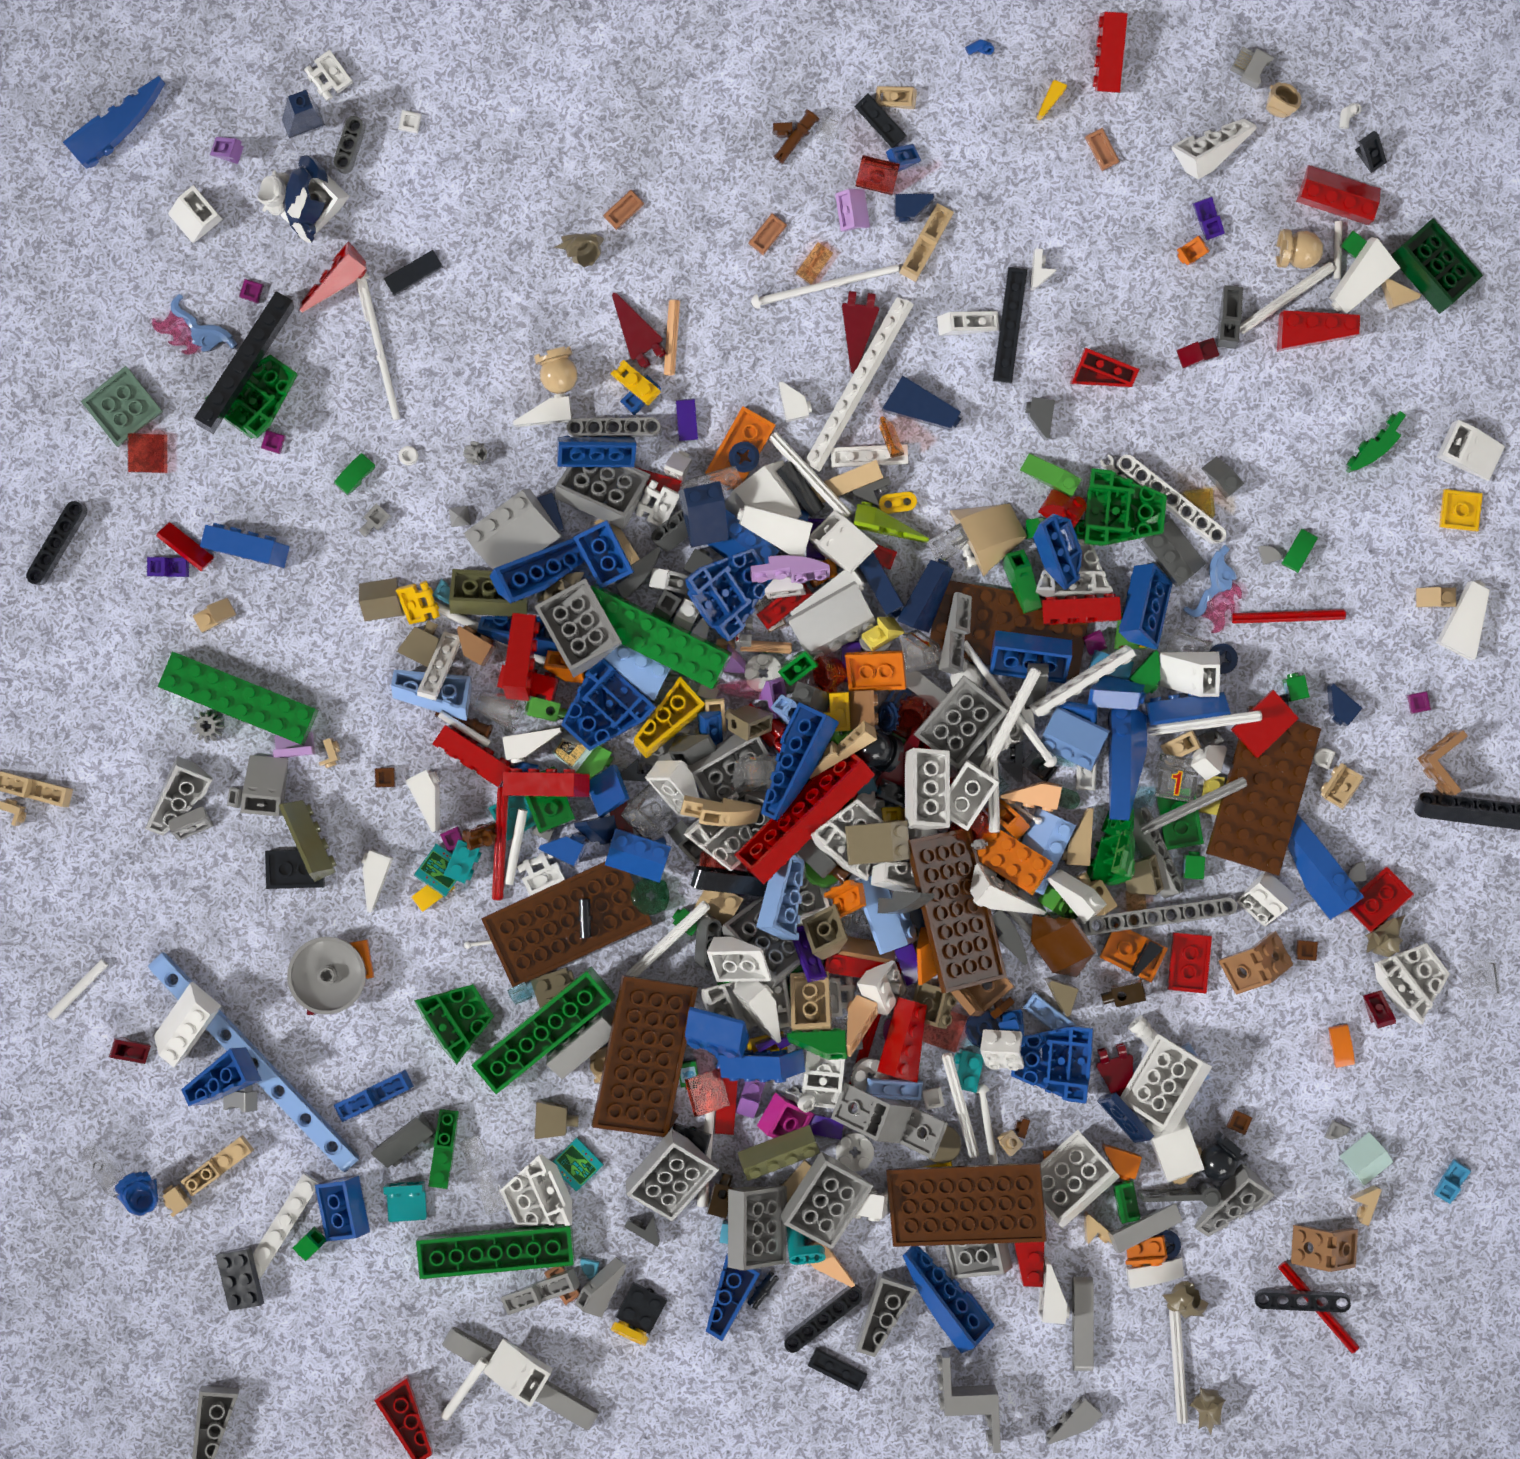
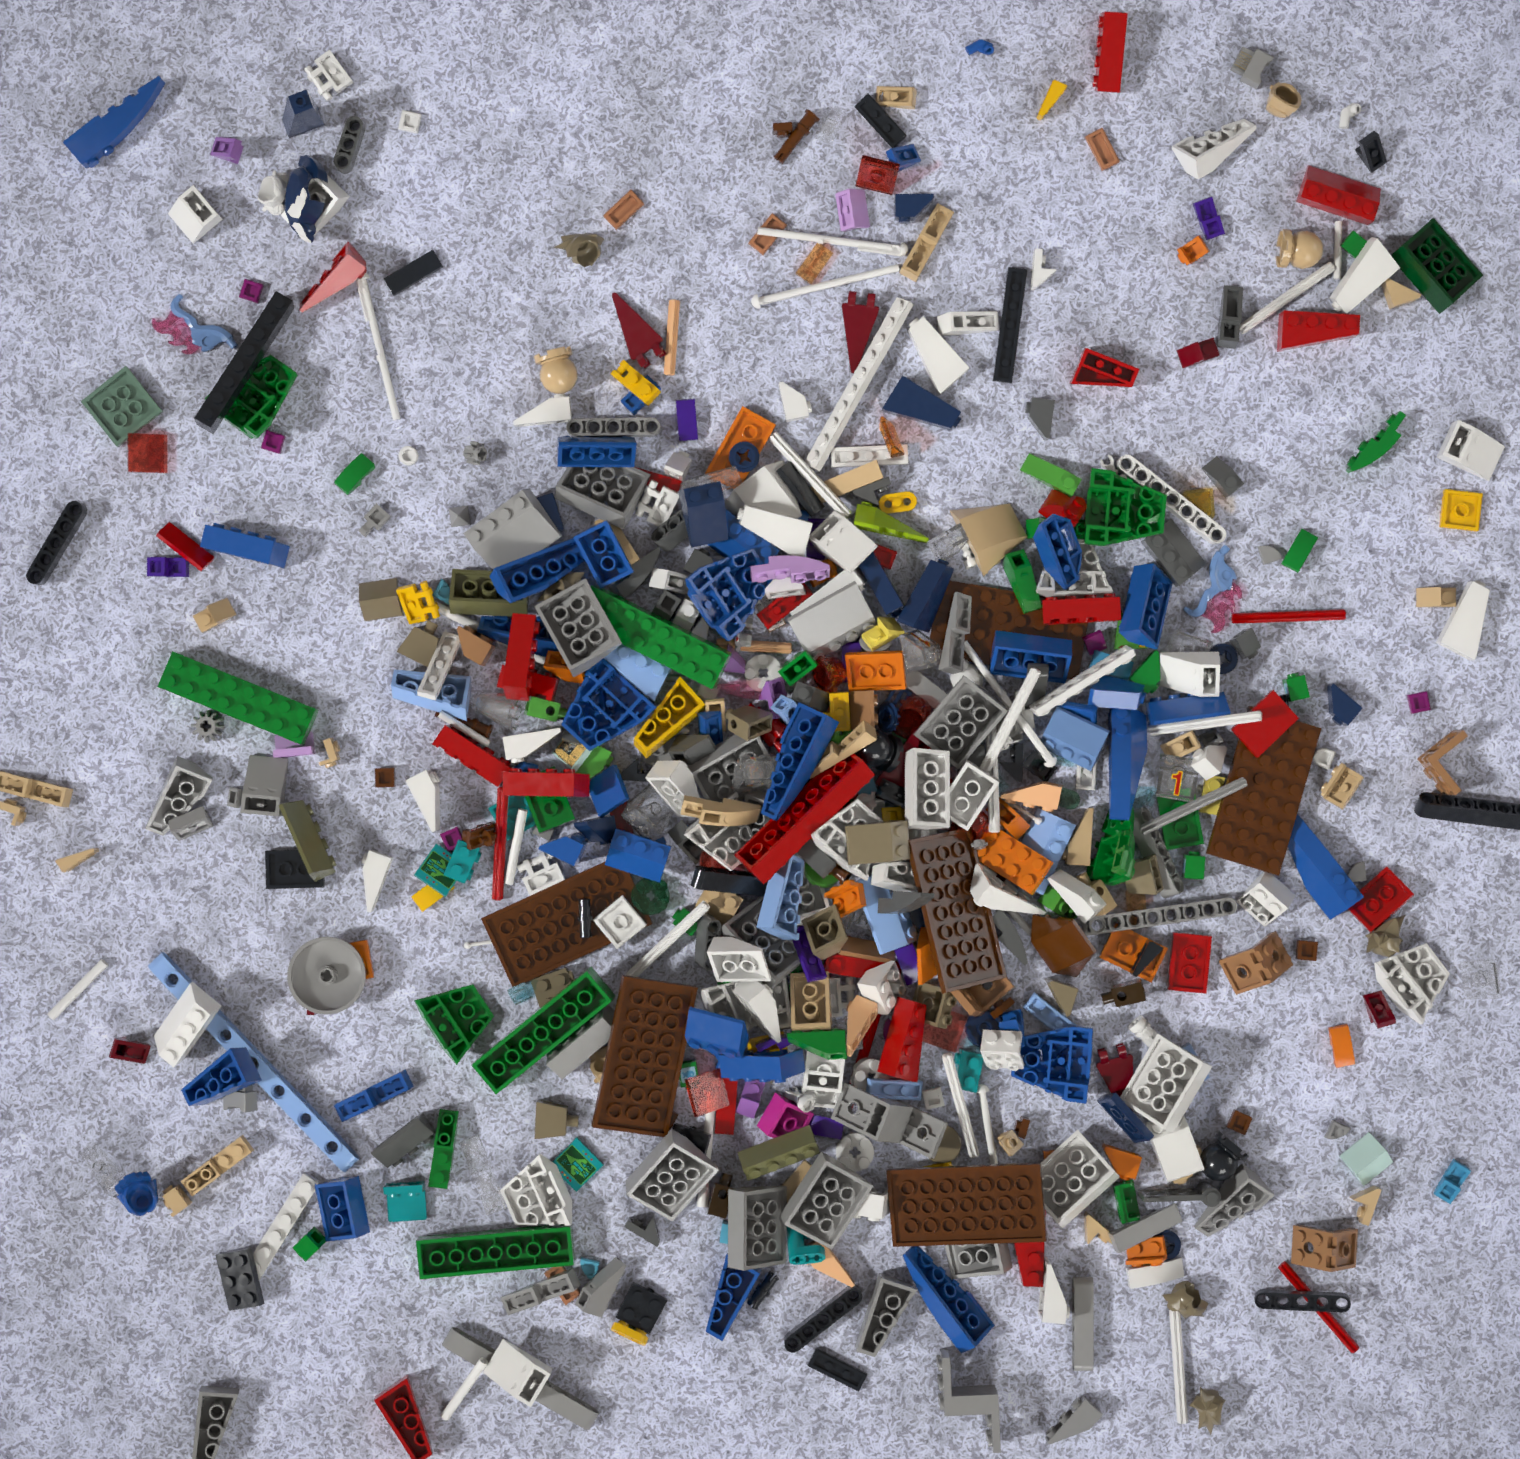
none -> tan slope [55,848,99,872]
none -> white tile [593,895,647,949]
none -> white bar [757,227,908,257]
none -> white slope [908,316,969,396]
none -> dark grey slope [1229,628,1261,659]

